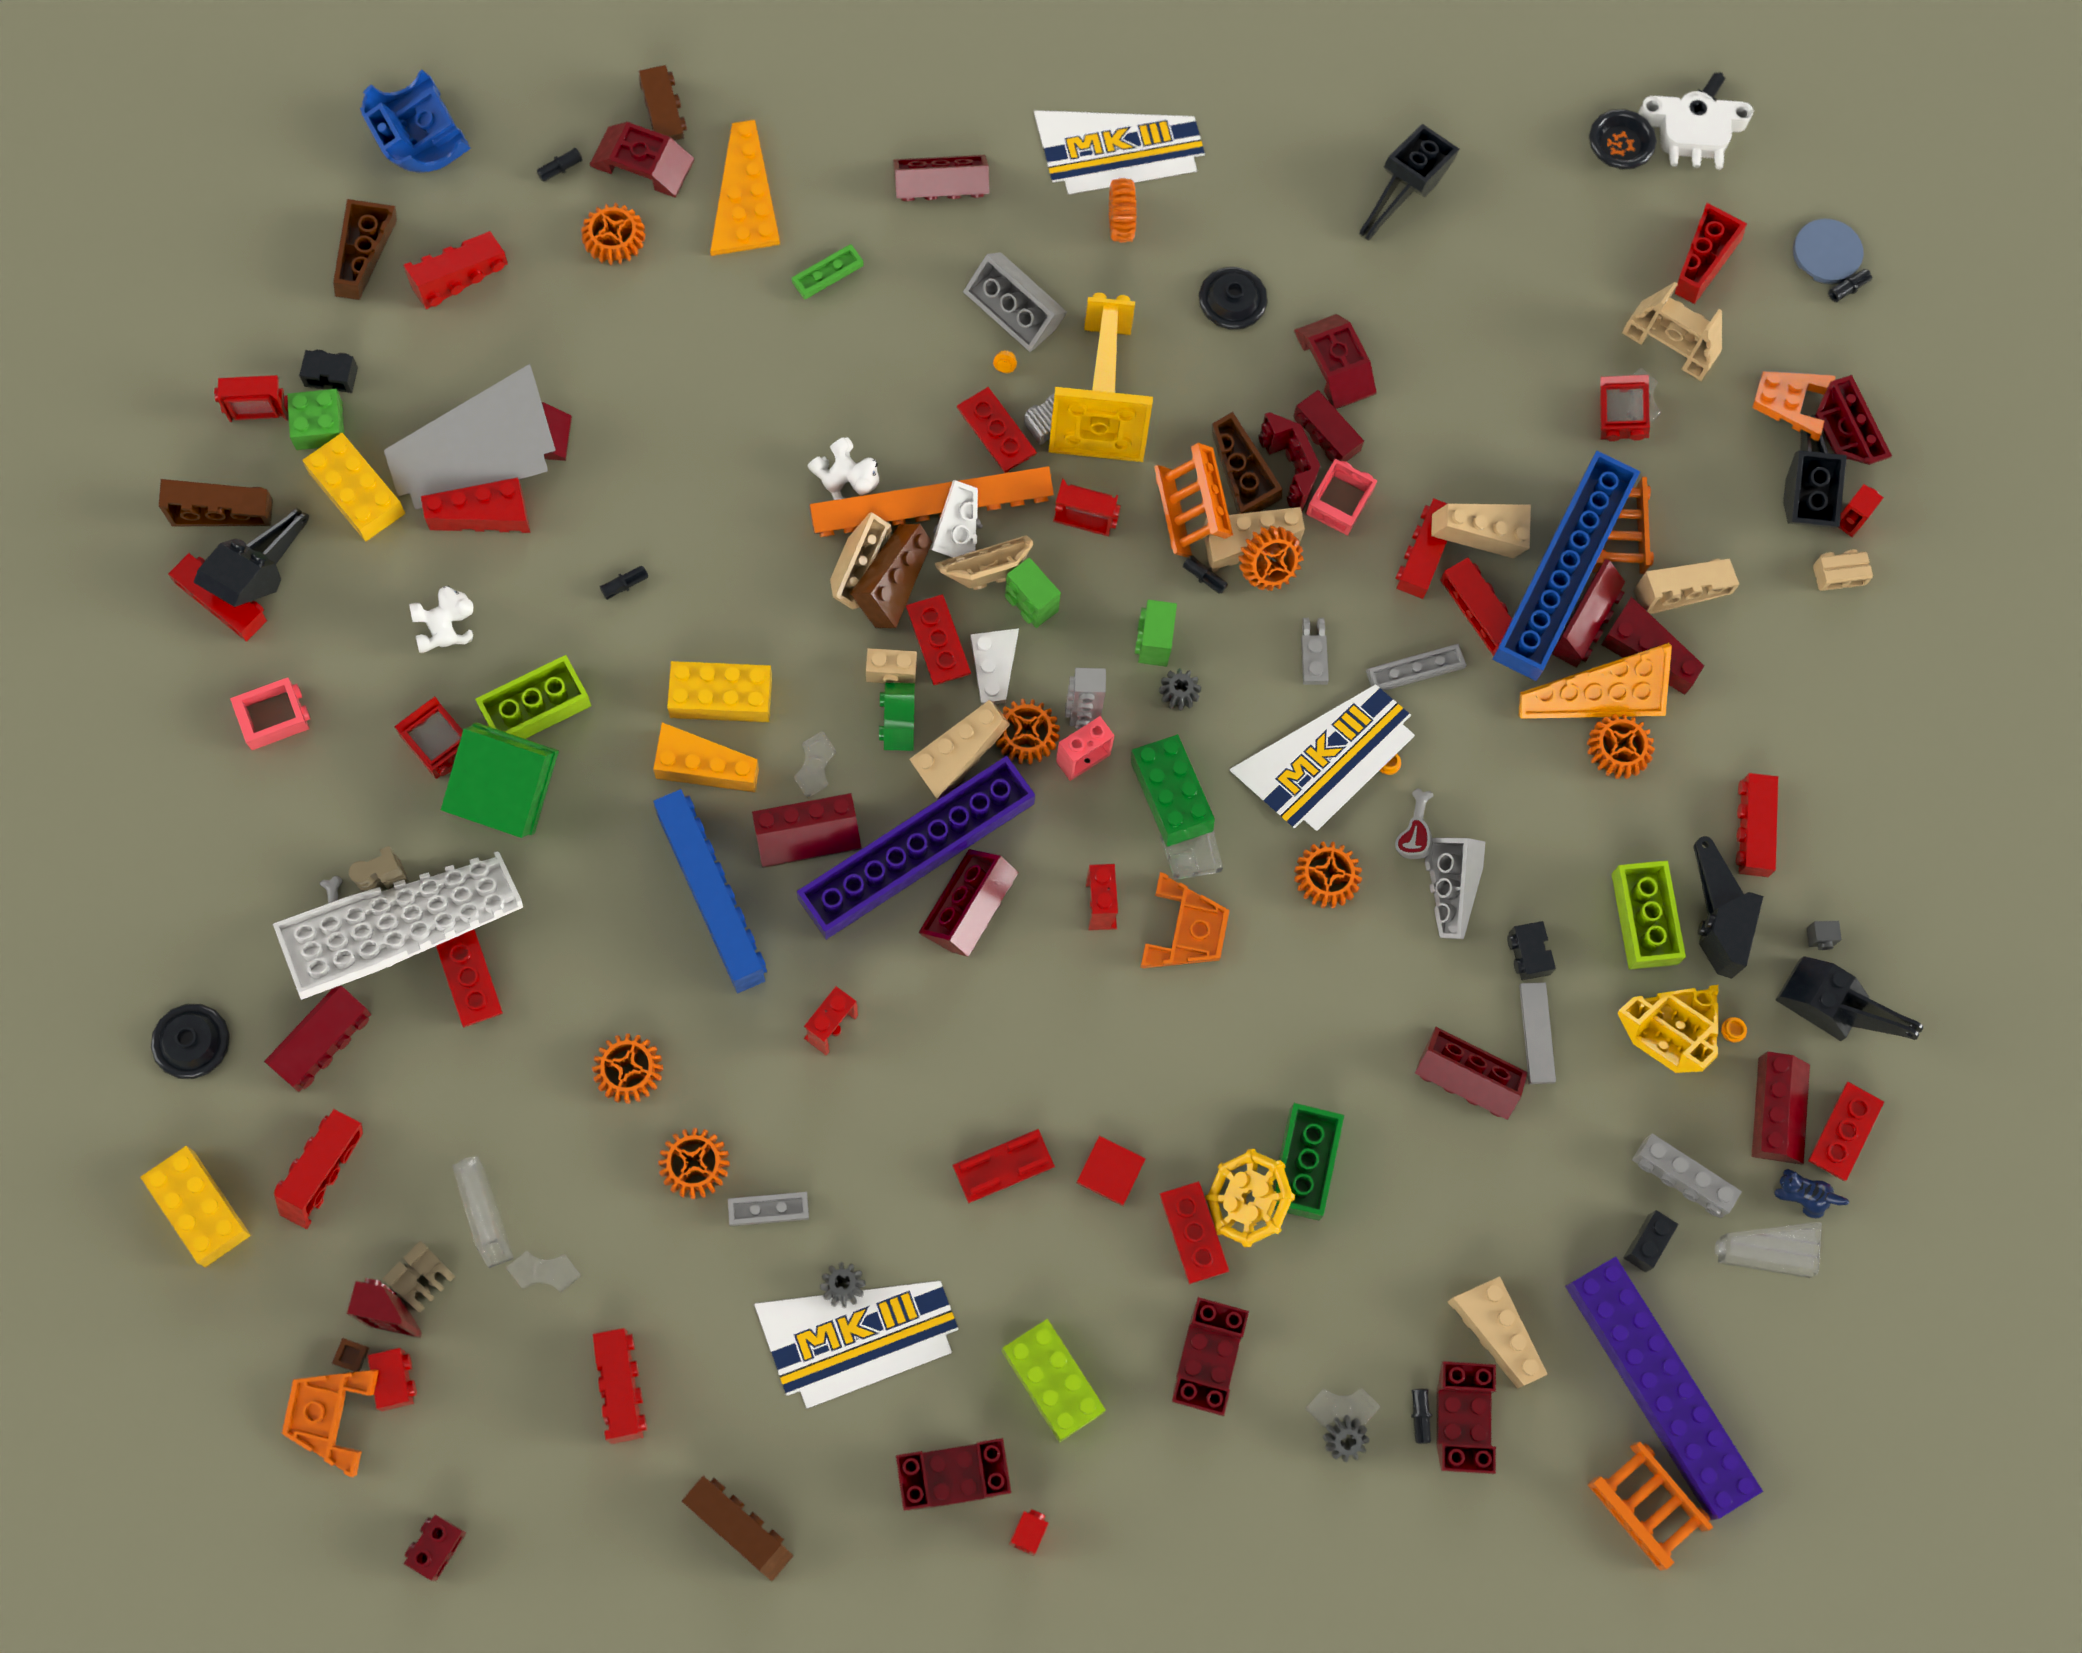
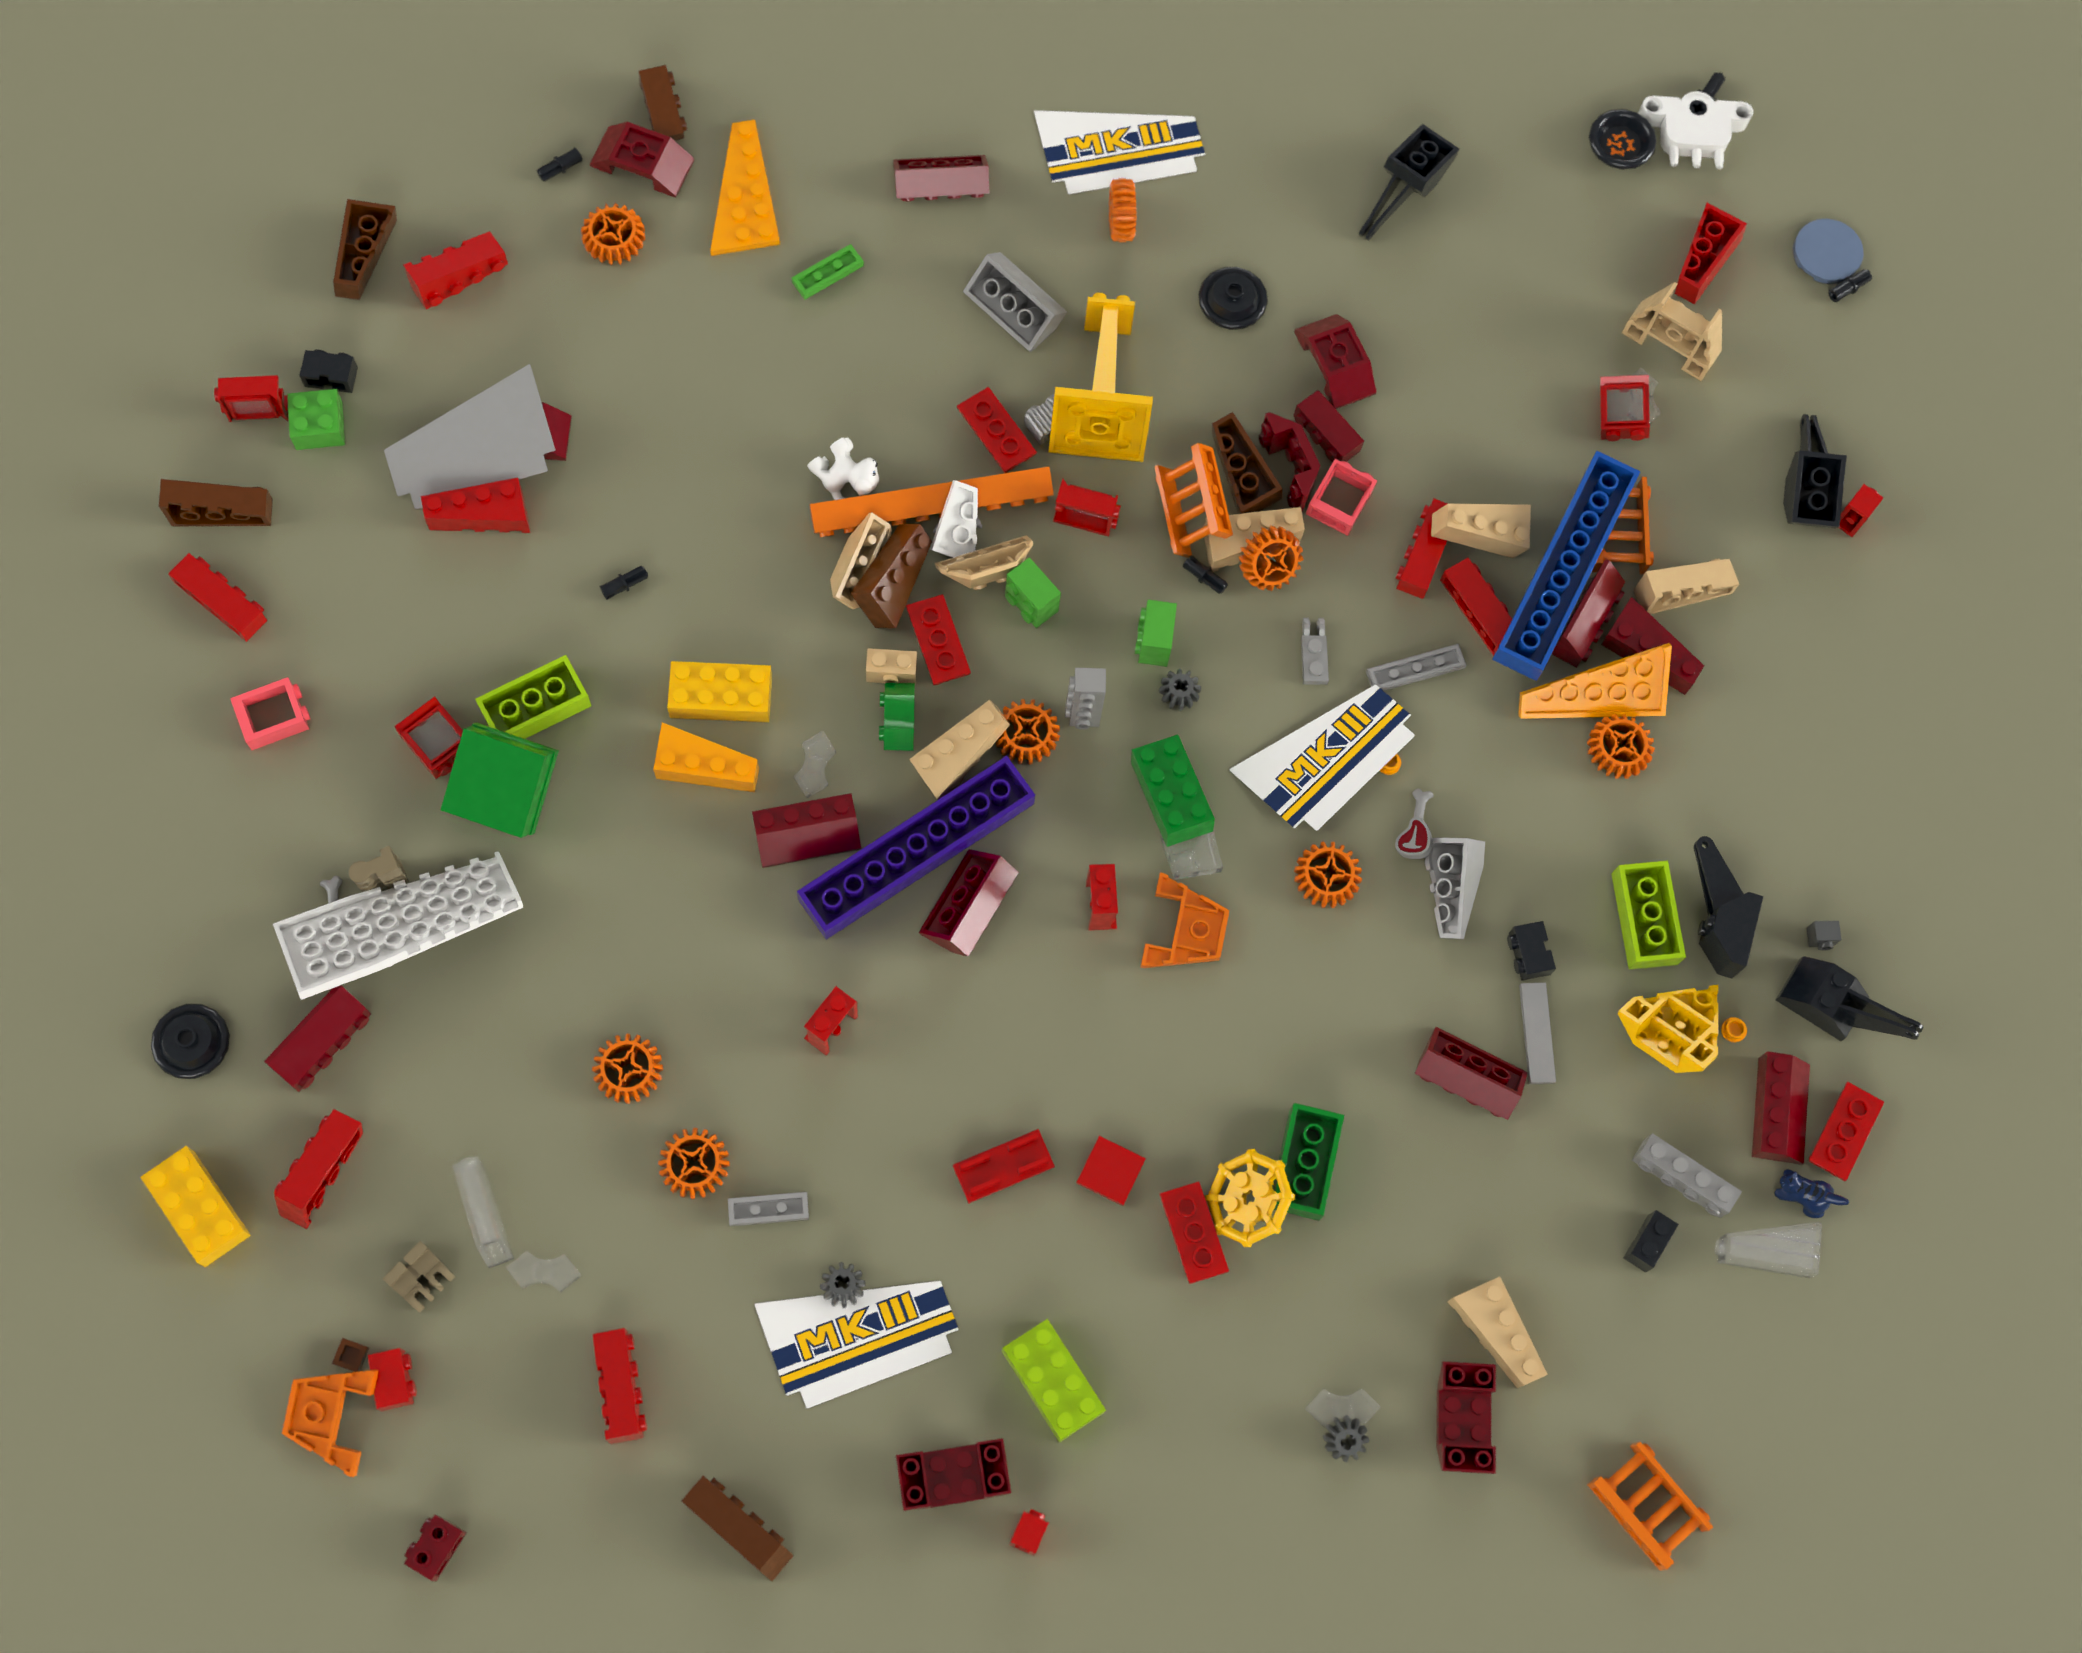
black slope [194,508,309,607] -> none
yellow brick [302,433,405,542] -> none
dark red slope [347,1278,422,1338] -> none
blue piece [360,69,471,173] -> none
white animal [409,586,474,653] -> none
red brick [436,929,503,1028] -> none
blue brick [653,789,767,994] -> none
white wing [970,628,1019,706] -> none
light orange plate [993,350,1017,373] -> none
coral window [1056,716,1115,781] -> none
dark red slope [1172,1297,1249,1416] -> none
black axle [1411,1389,1432,1444] -> none
dark purple brick [1565,1256,1763,1521] -> none
red brick [1736,773,1778,877] -> none
orange wing [1752,371,1836,441] -> none
tan brick [1813,549,1873,591] -> none
dark red wedge [1815,375,1892,465] -> none

